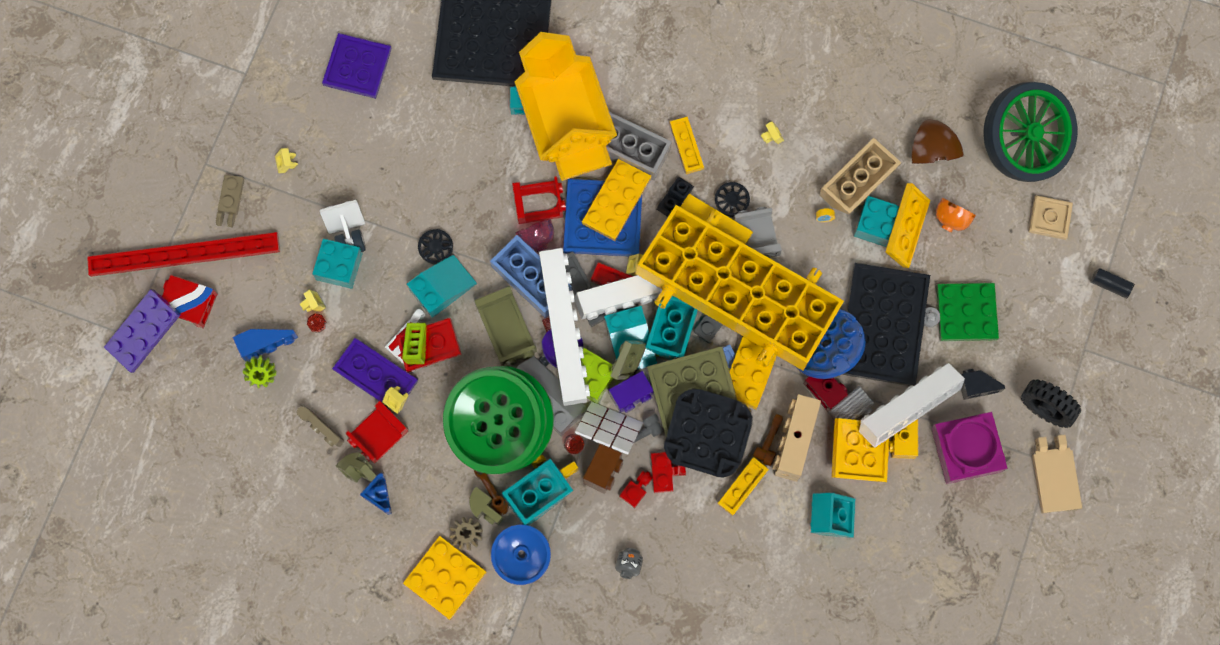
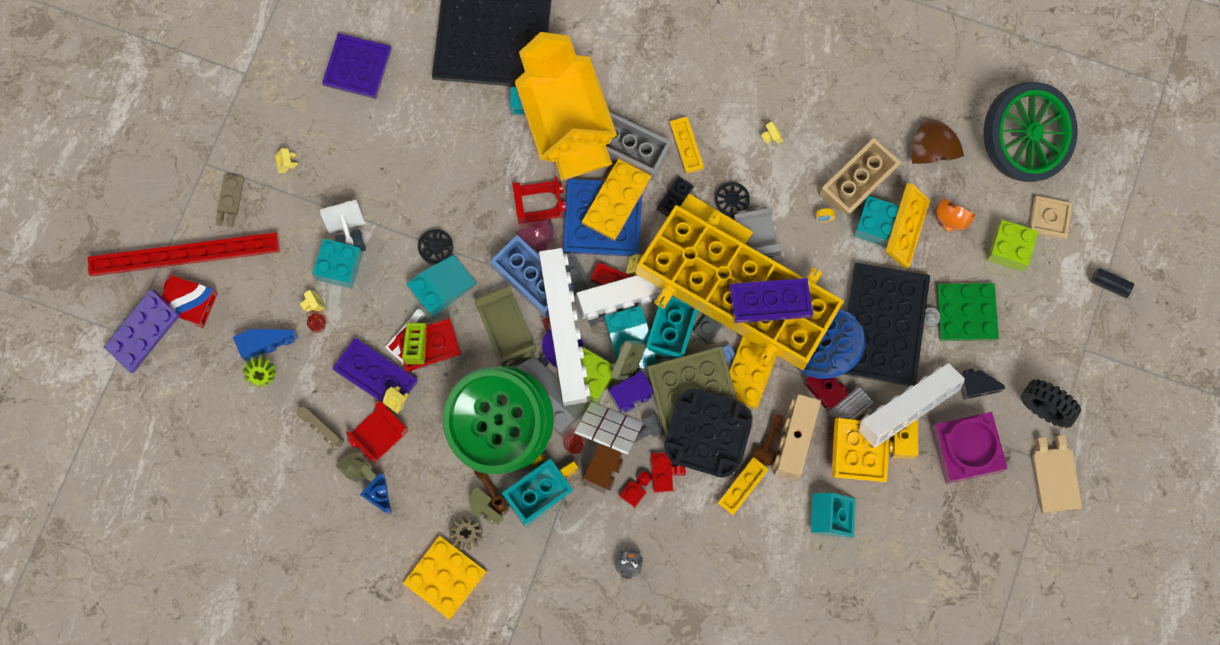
blue dish [491,525,551,585] -> none
none -> dark purple plate [729,278,813,323]
none -> lime brick [987,220,1039,272]

